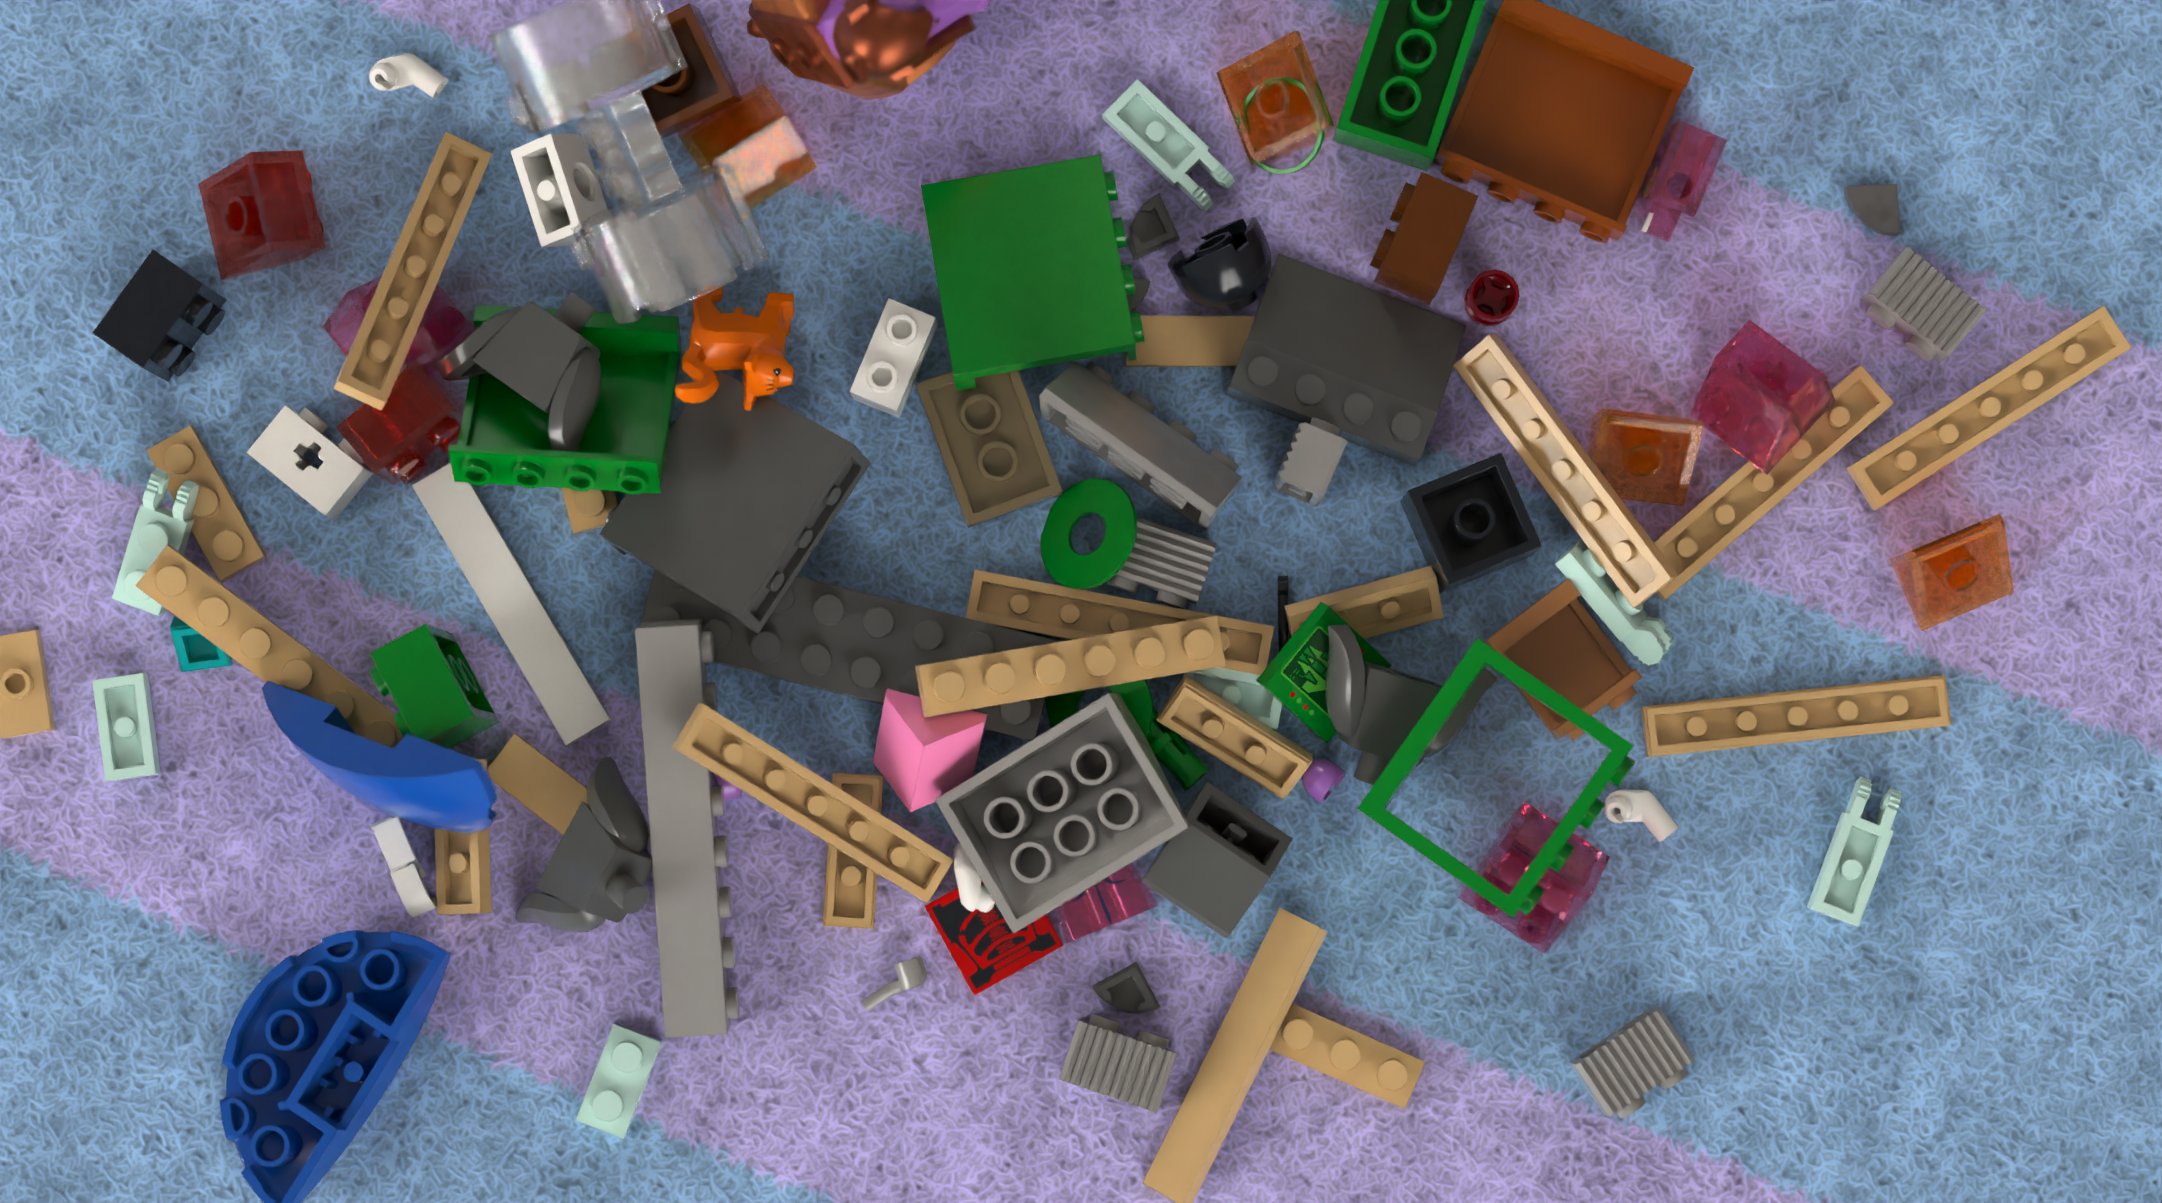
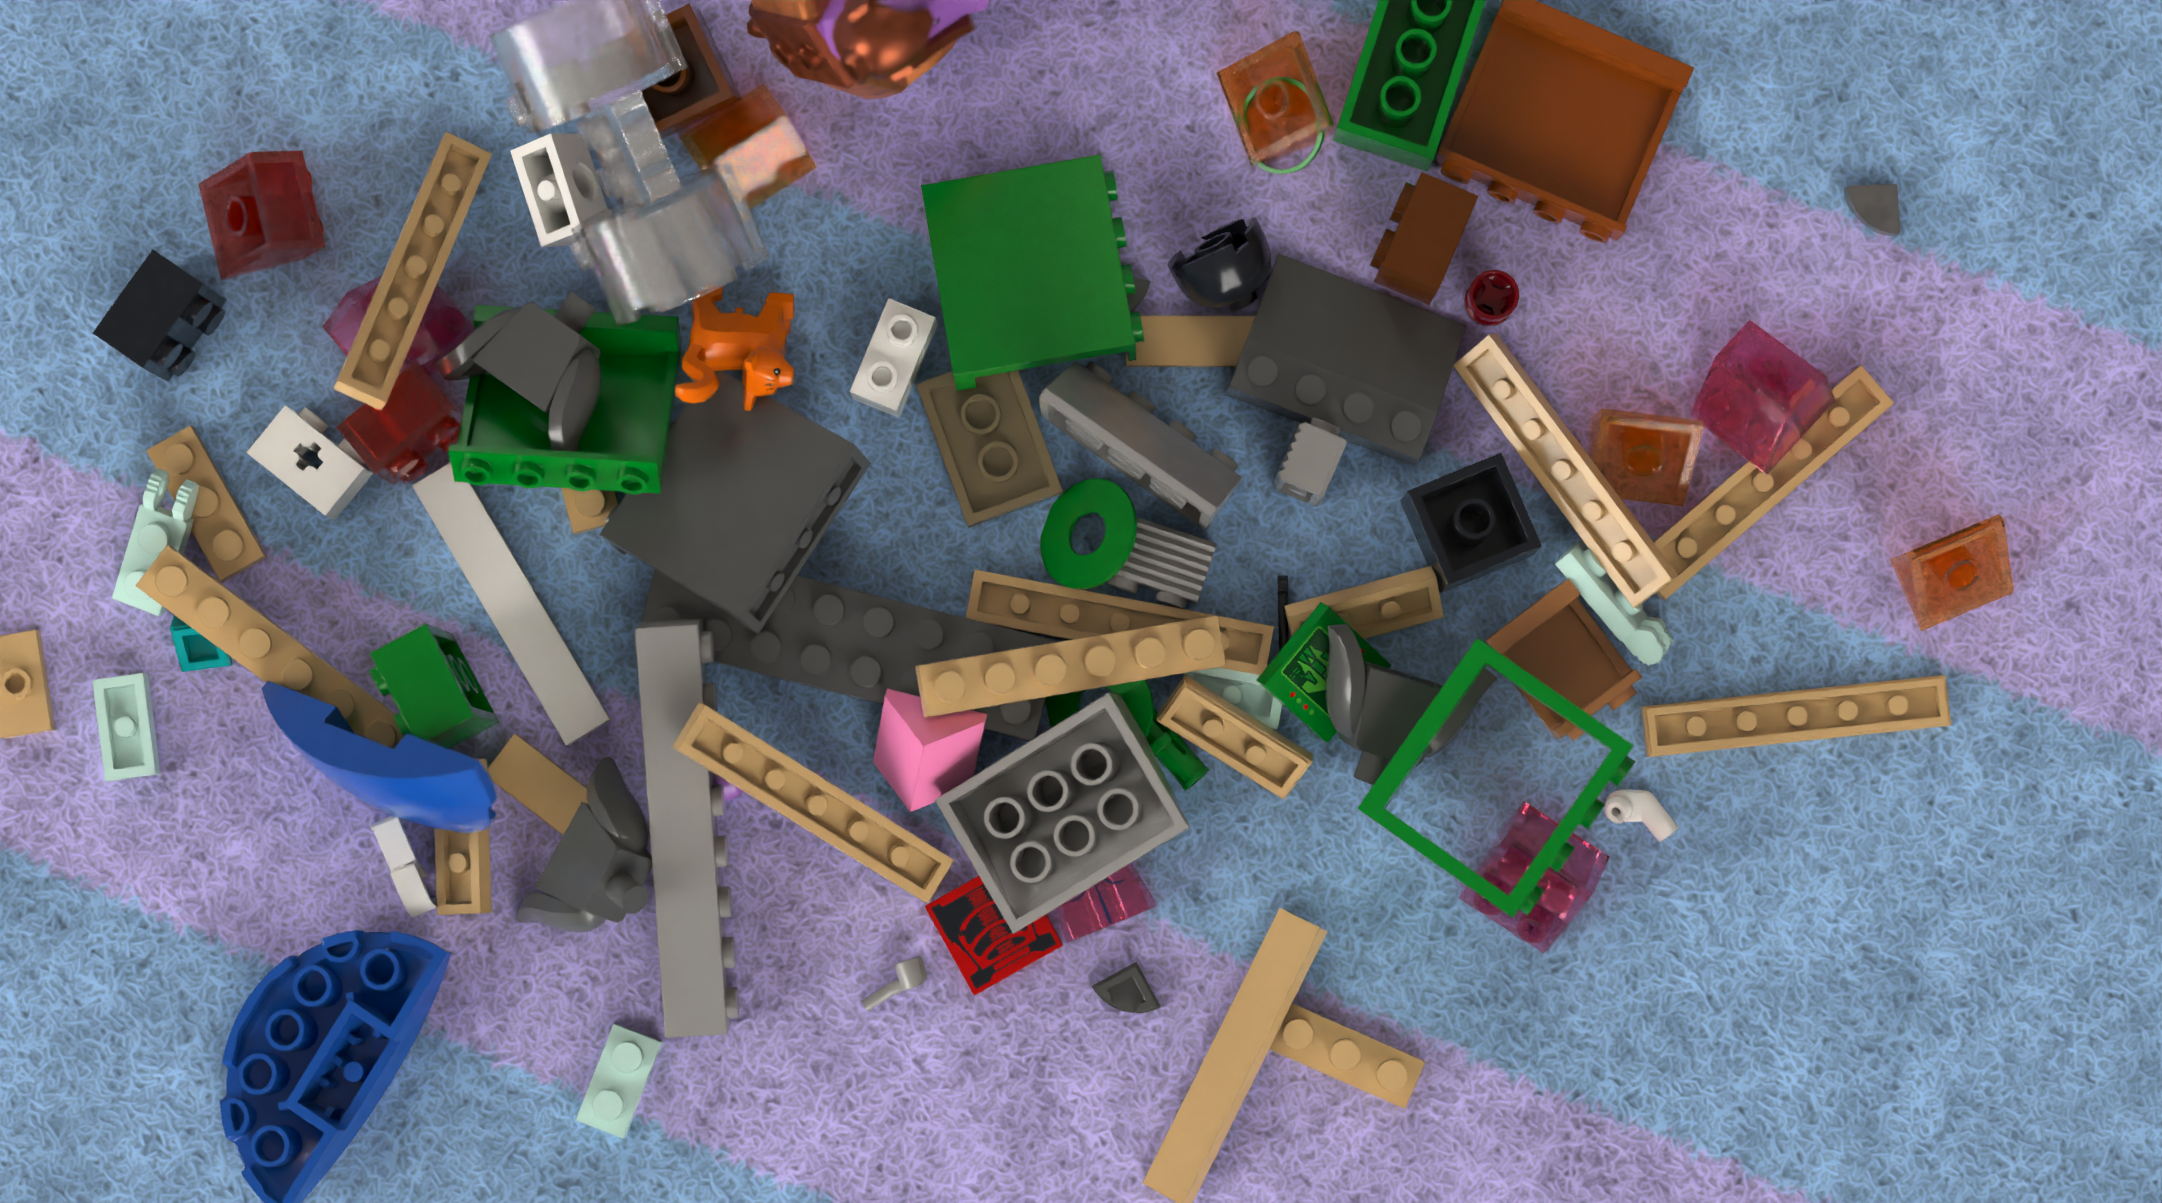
white arm [369,53,448,99] -> none
tan tile [823,773,884,929] -> none
white arm [953,842,995,913] -> none
light grey brick [1059,1013,1177,1113] -> none
light aqua hinge [1102,79,1235,211] -> none
dark grey tile [1129,193,1180,261] -> none
dark grey slope [1141,782,1293,938] -> none
medium lavender hinge [1302,759,1346,804] -> none
light grey brick [1569,1006,1695,1118] -> none
clear pink torso [1641,121,1727,242] -> none
light aqua hinge [1807,776,1902,927] -> none
tan plate [1846,306,2132,511] -> none
light grey brick [1860,247,1986,363] -> none

